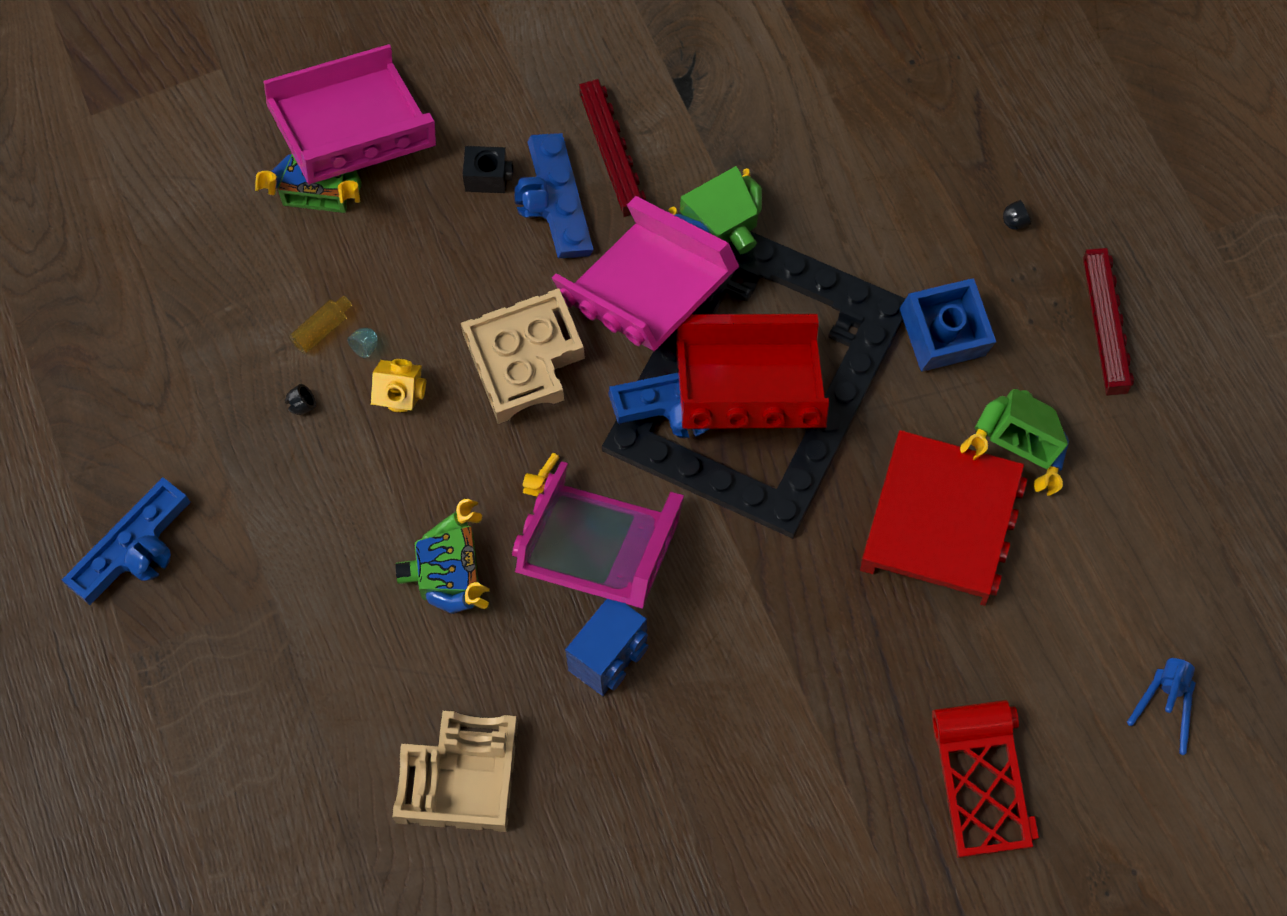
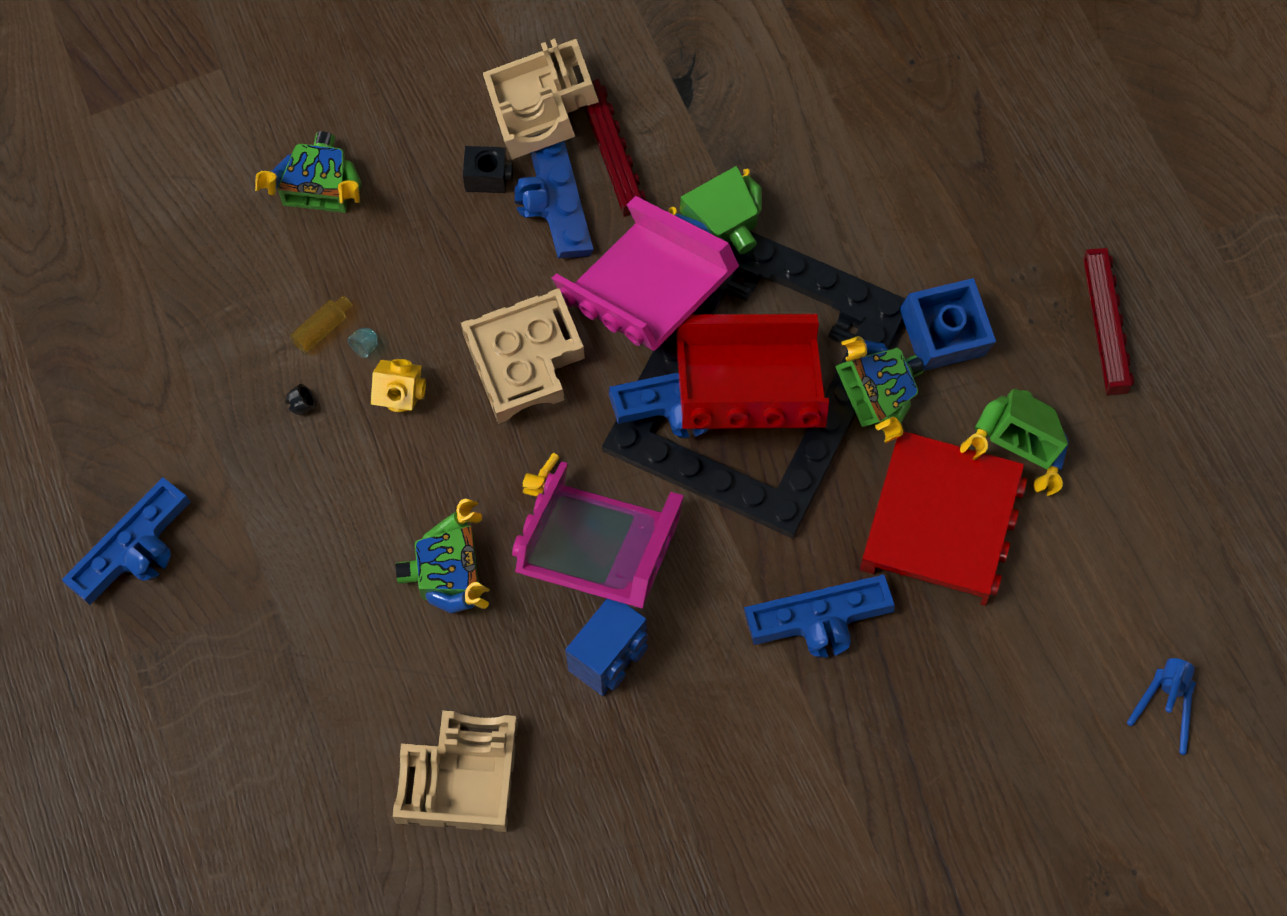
dark pink panel [264,44,436,184] -> none
red piece [932,700,1039,858] -> none
black hinge [1003,200,1031,230] -> none
none -> tan piece [483,39,599,159]
none -> blue plate [744,574,895,658]
none -> torso [835,336,924,443]

